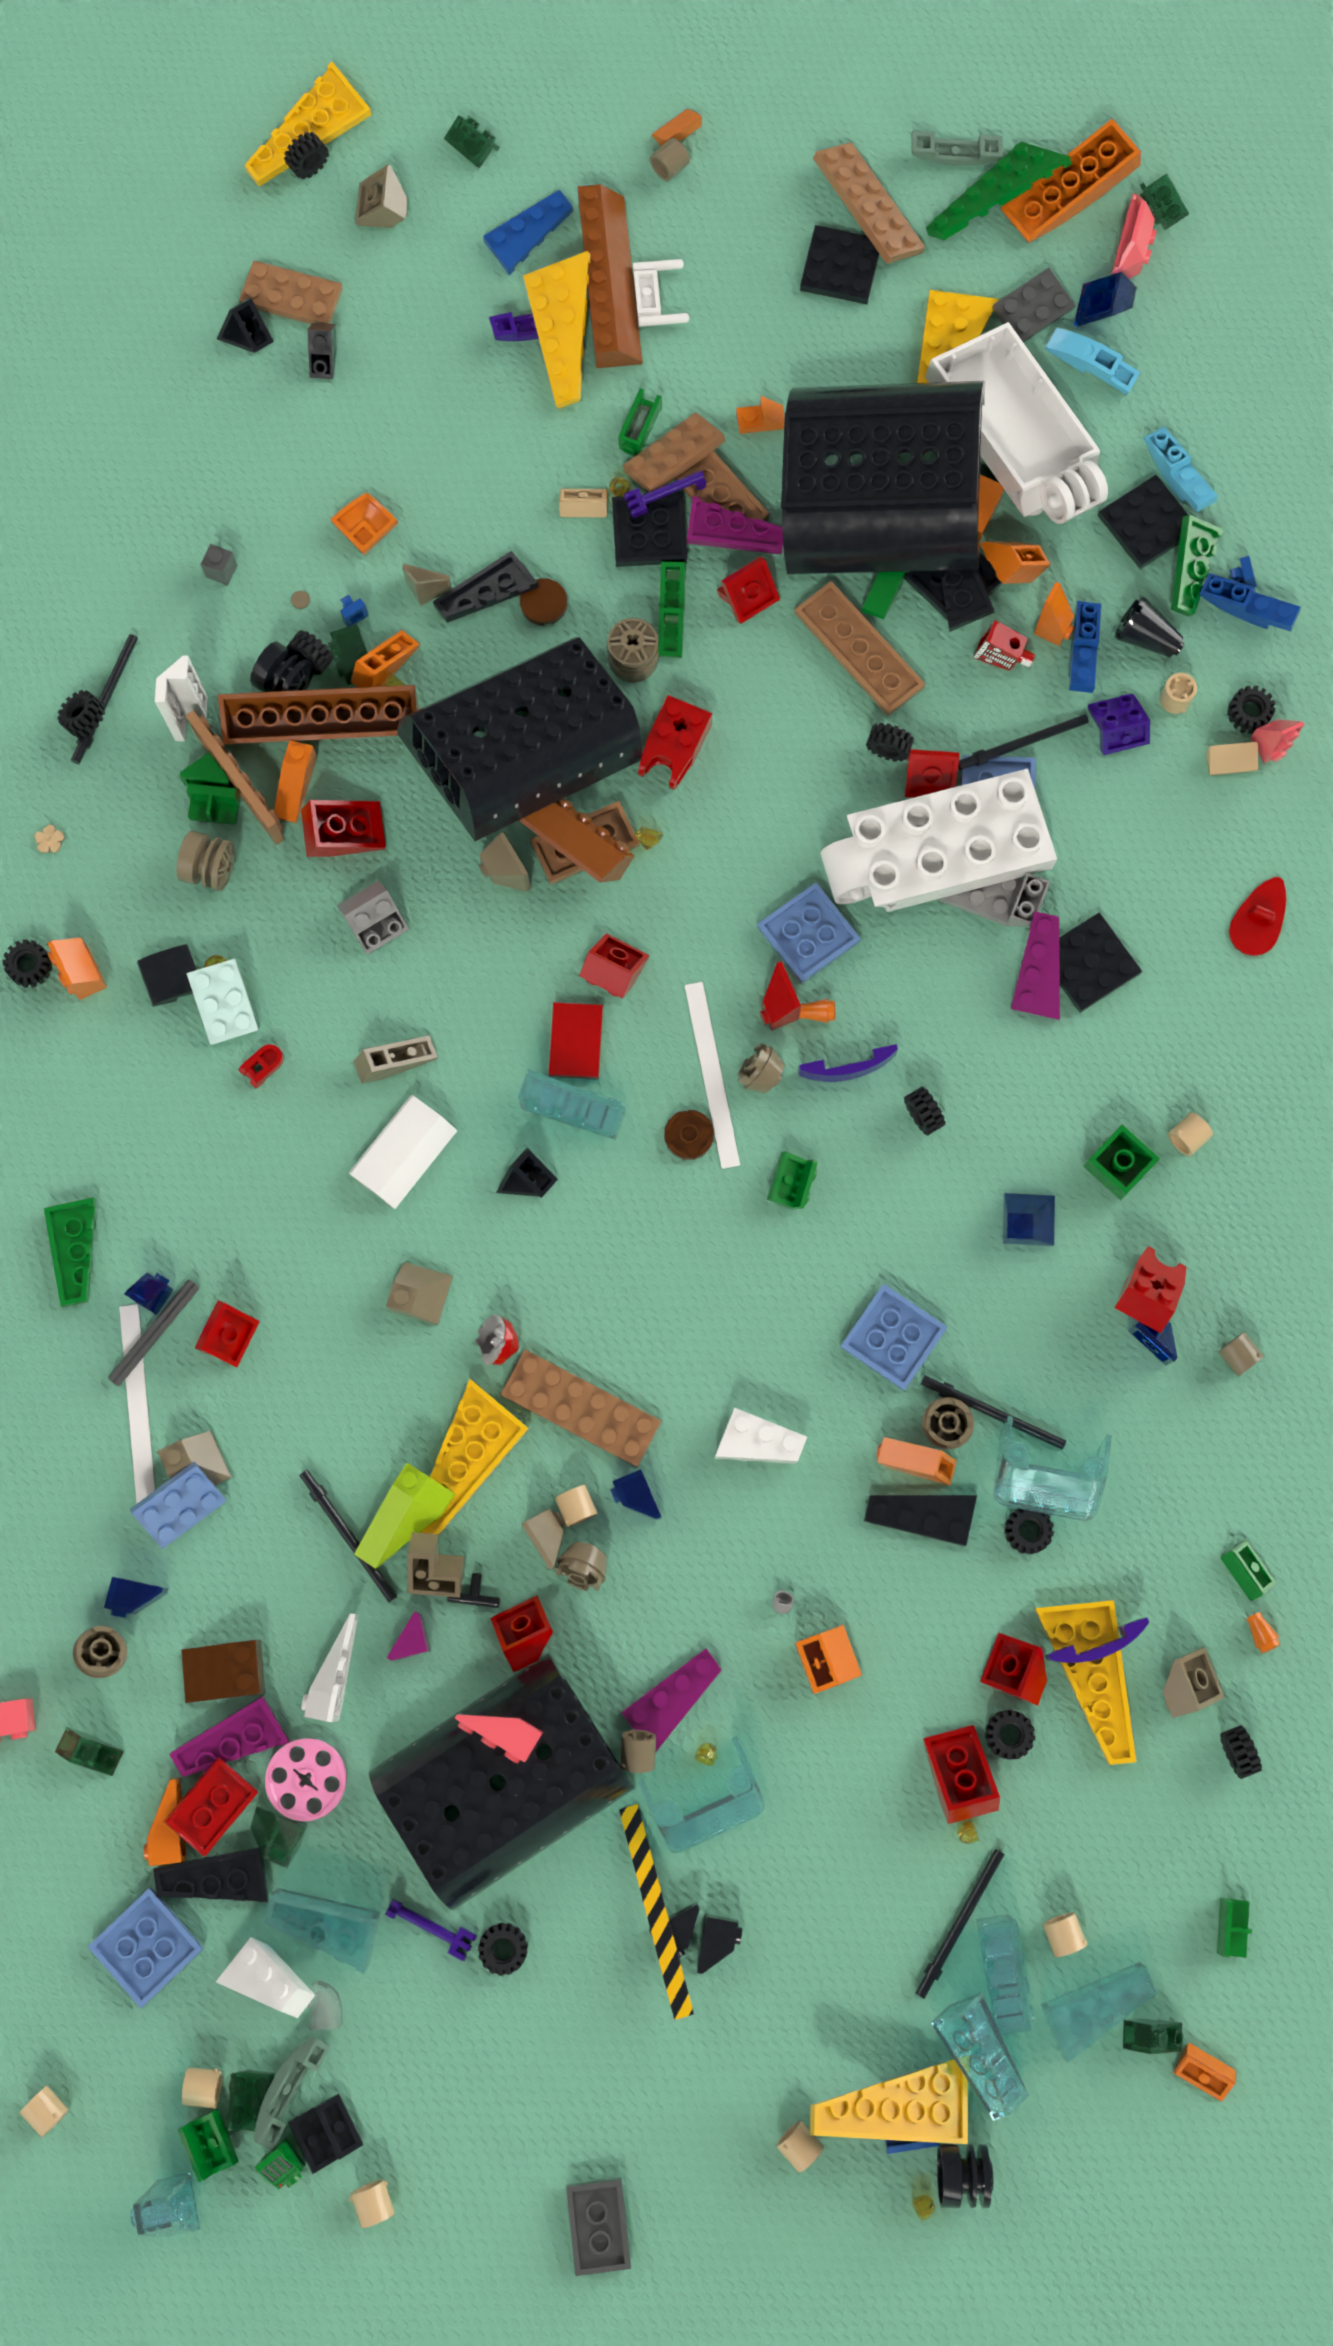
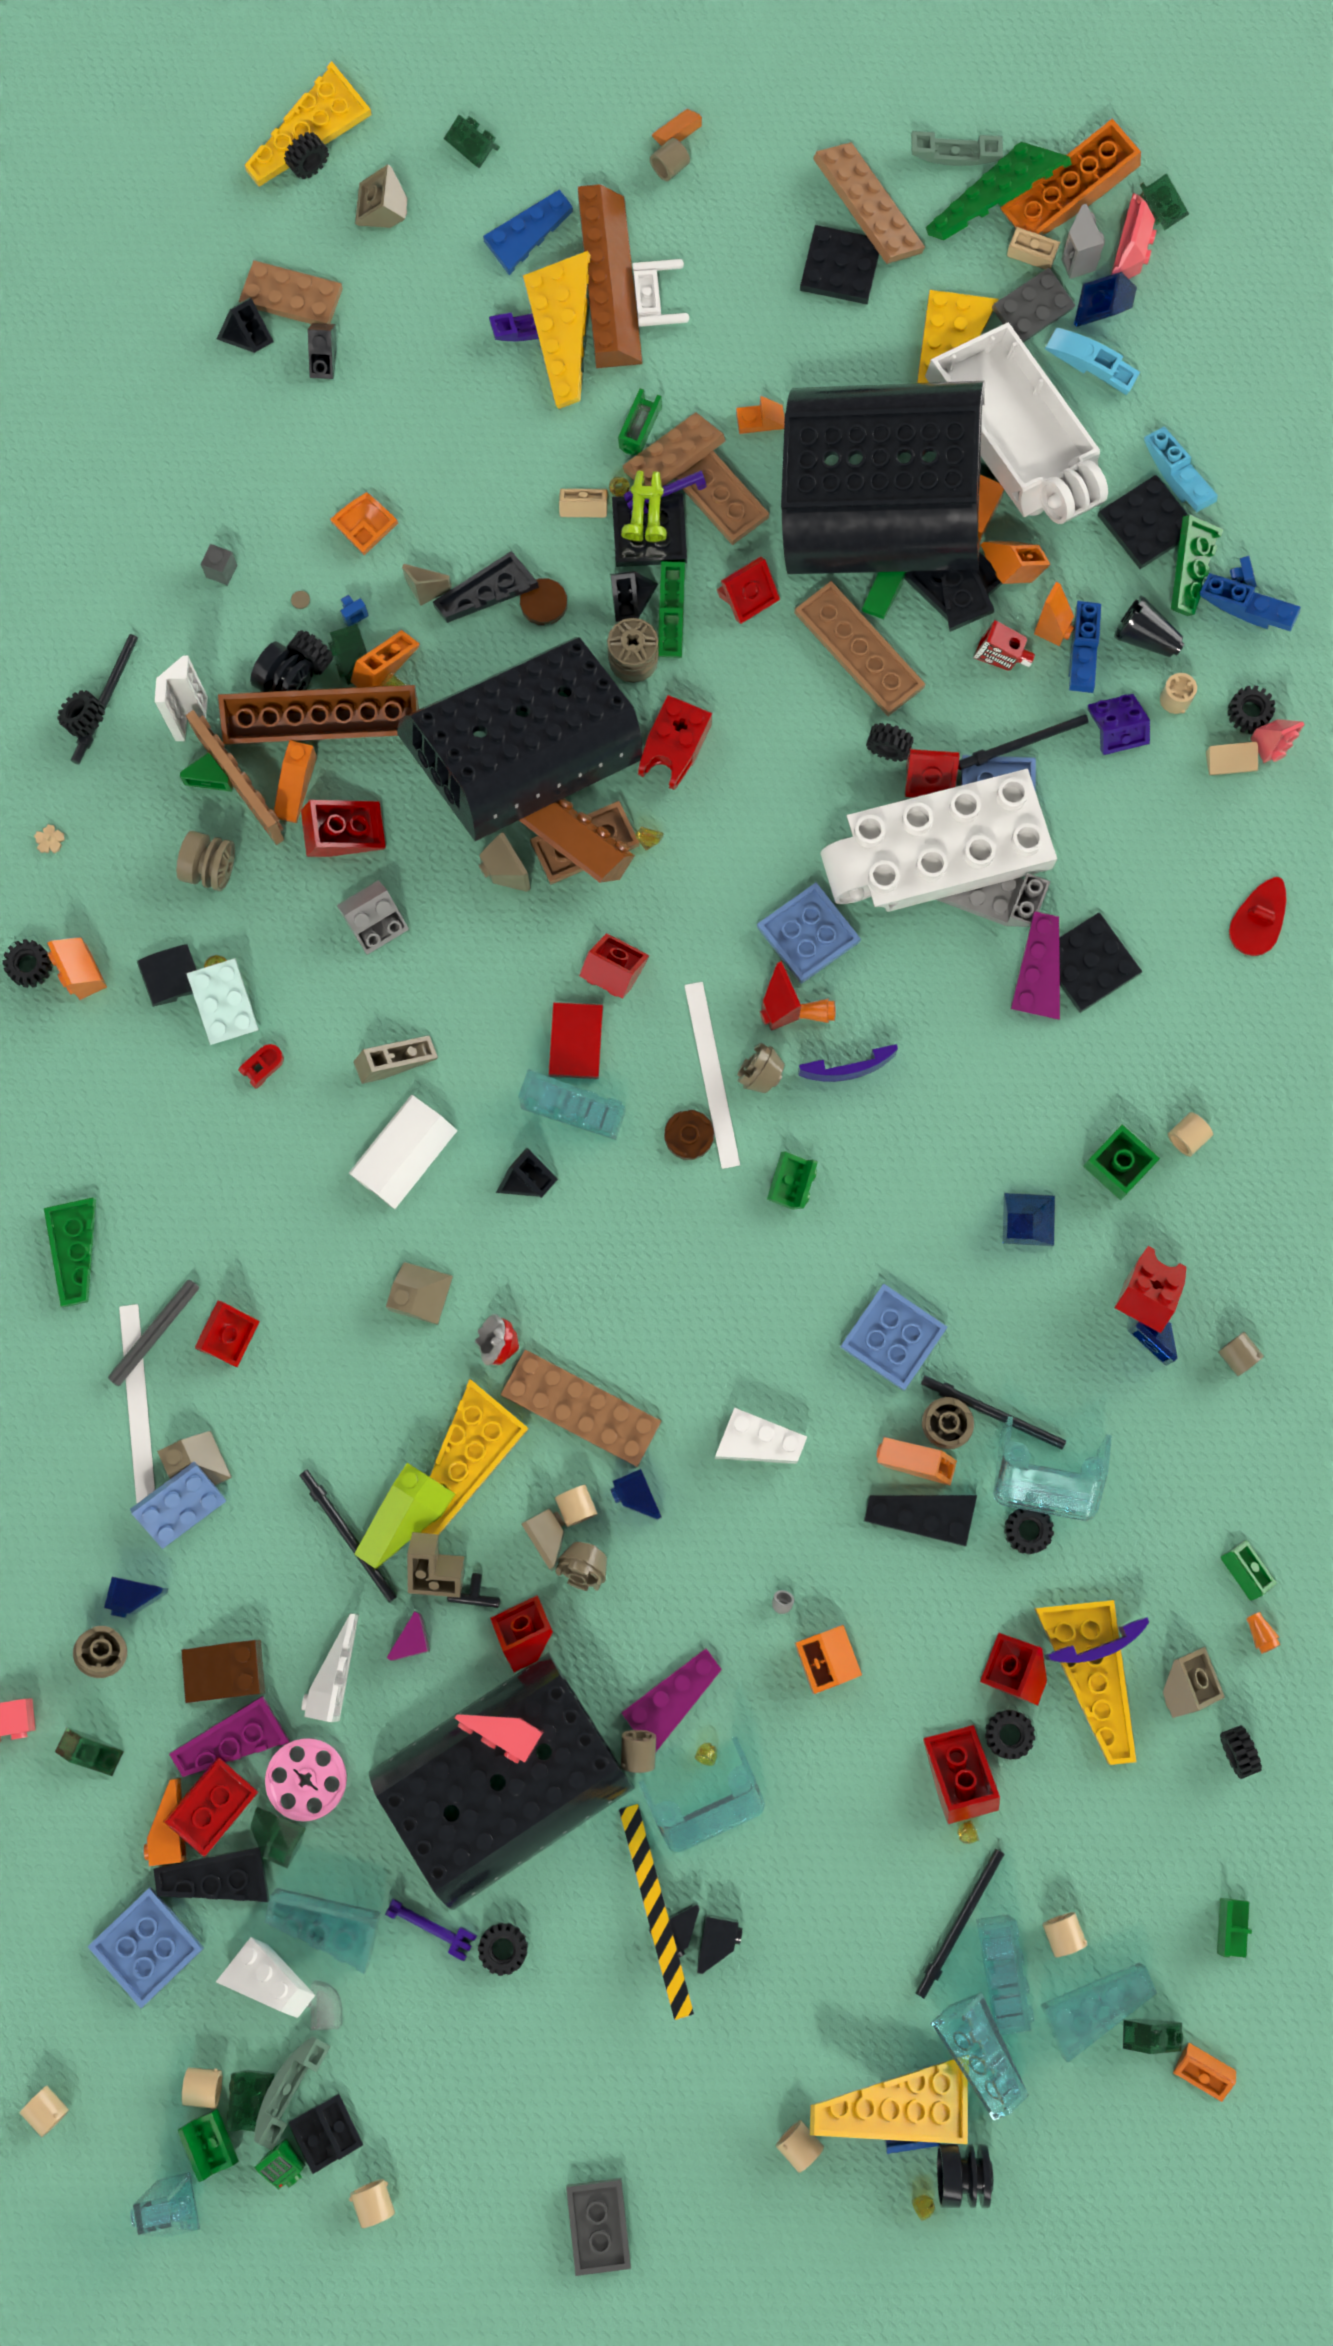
clear blue slope [124,1273,174,1315] -> none
green panel [186,784,241,825] -> none
magenta wing [687,496,783,555] -> none
black tyre [904,1086,946,1136] -> none
none -> black slope [611,571,658,622]
none -> lime piece [621,471,667,542]
none -> tan slope [1007,227,1060,270]
none -> light grey slope [1061,204,1105,279]

